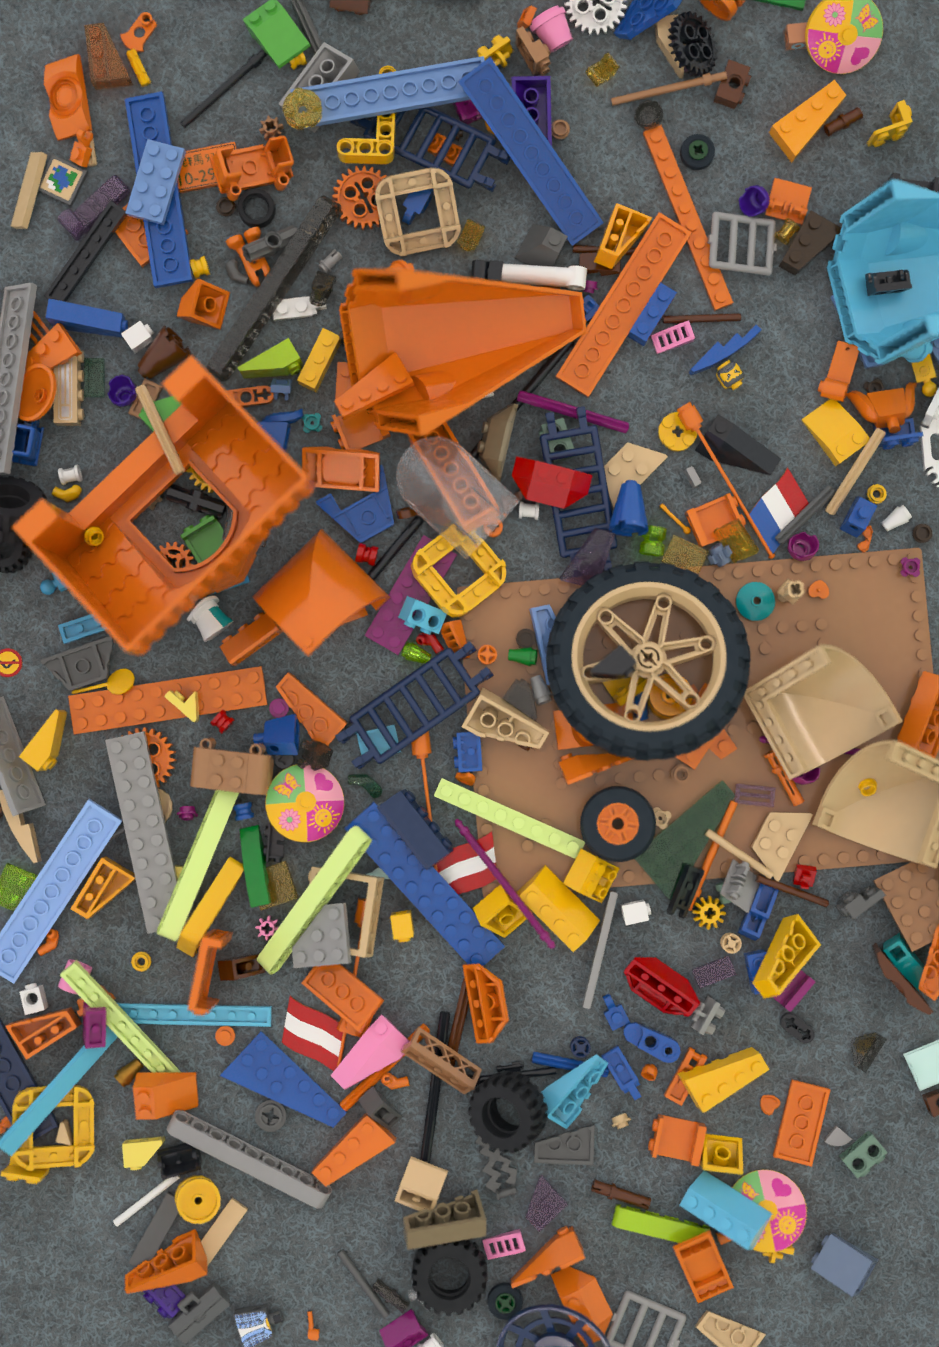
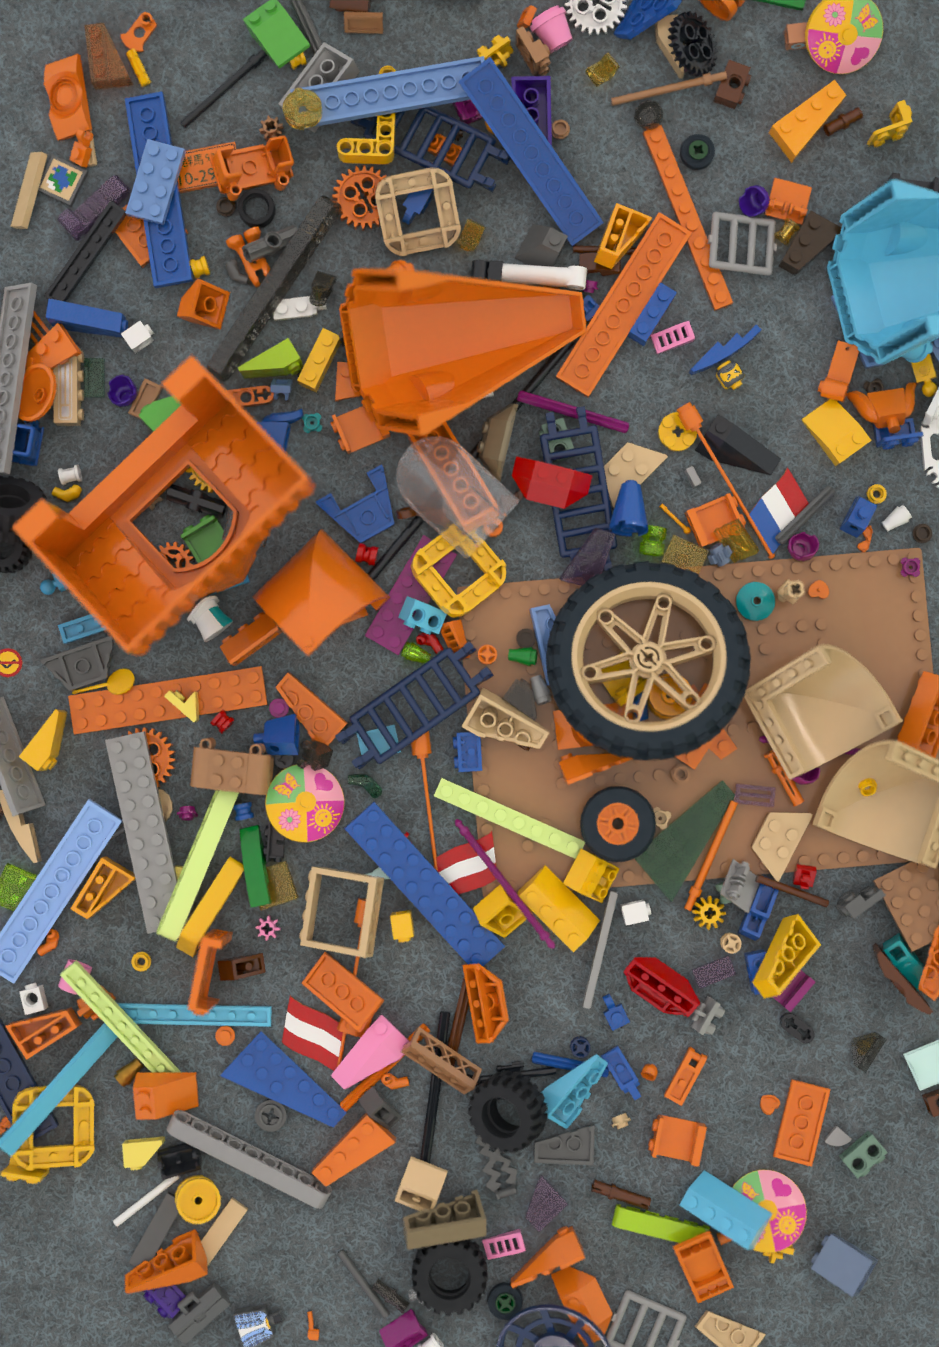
tan slope [56,1119,73,1145] -> none
magenta panel [83,1002,106,1049] -> none
yellow plate [84,526,104,546] -> none
tan axle [135,385,185,475] -> none
reddish brown cone [137,326,192,379] -> none
yellowish green beam [257,826,372,975] -> none
light grey plate [292,903,351,968] -> none
orange slope [302,447,380,492] -> none
light grey pin [318,249,343,274] -> none
orange wing [334,352,414,420] -> none
dark blue slope [377,789,454,870] -> none
orange piece [455,772,476,786] -> none
white bush [519,501,539,520] -> none
black slope [590,644,637,680] -> none
blue piece [623,1021,681,1063] -> none
reddish brown bar [663,313,741,324] -> none
black hinge [667,864,704,919] -> none
yellow wedge [677,1047,769,1113] -> none
yellow slope [700,1134,743,1175] -> none
tan bar [704,829,774,879] -> none
tan axle [825,428,886,515] -> none
black hinge [865,269,912,296] -> none
none -> medium nougat tile [344,12,383,34]

